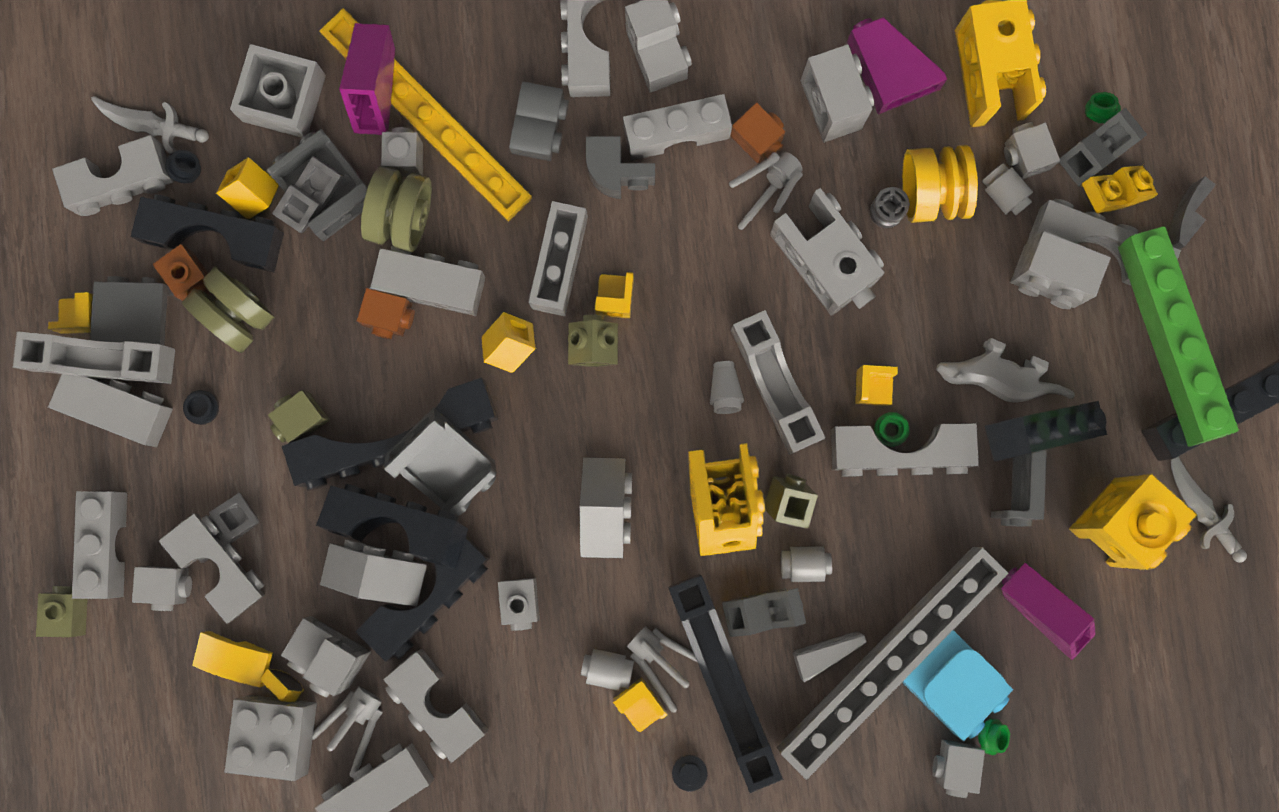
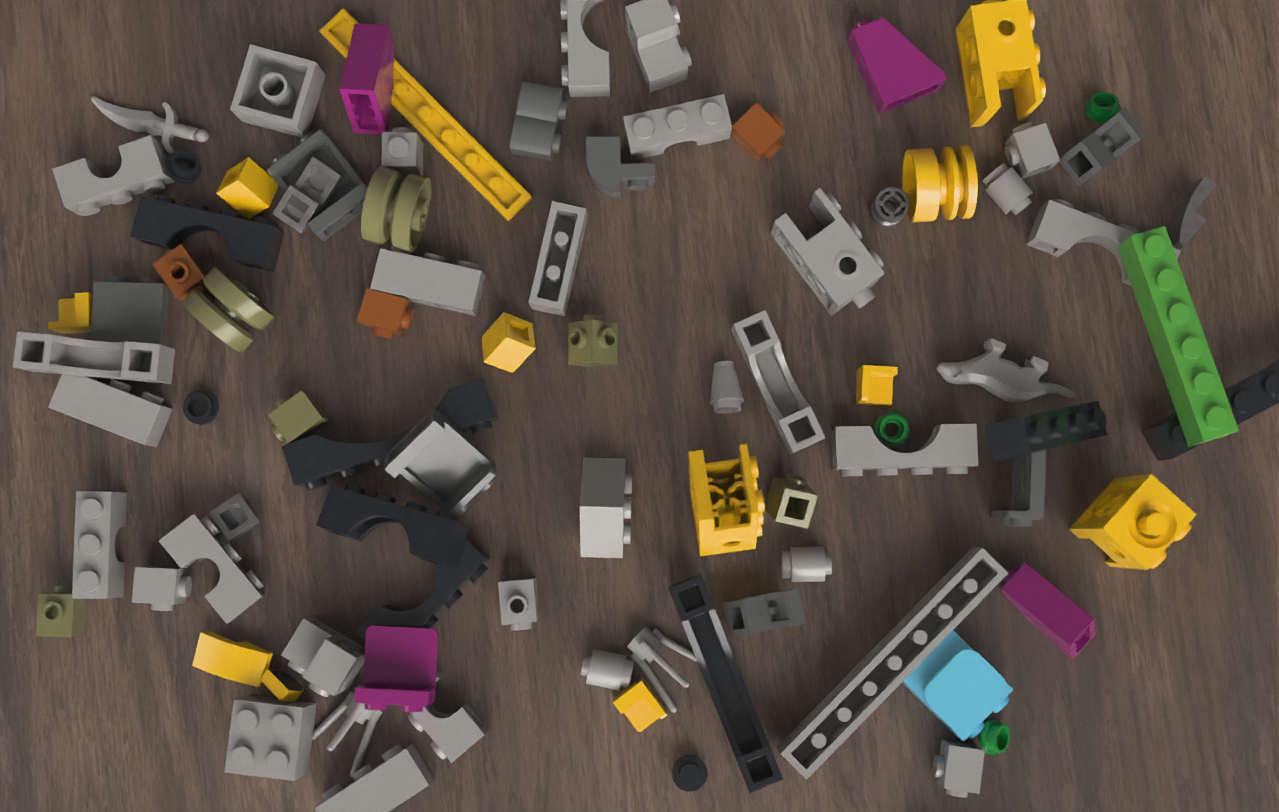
light grey brick [320,539,426,606] -> none
yellow panel [595,272,634,318] -> none
light grey plant [729,152,803,230] -> none
light grey slope [793,631,866,682] -> none
light grey brick [801,44,874,143] -> none
light grey brick [1010,231,1111,310] -> none
yellow slope [1082,165,1158,213] -> none
light grey piece [1170,456,1247,563] -> none
none -> magenta bracket [354,625,439,712]

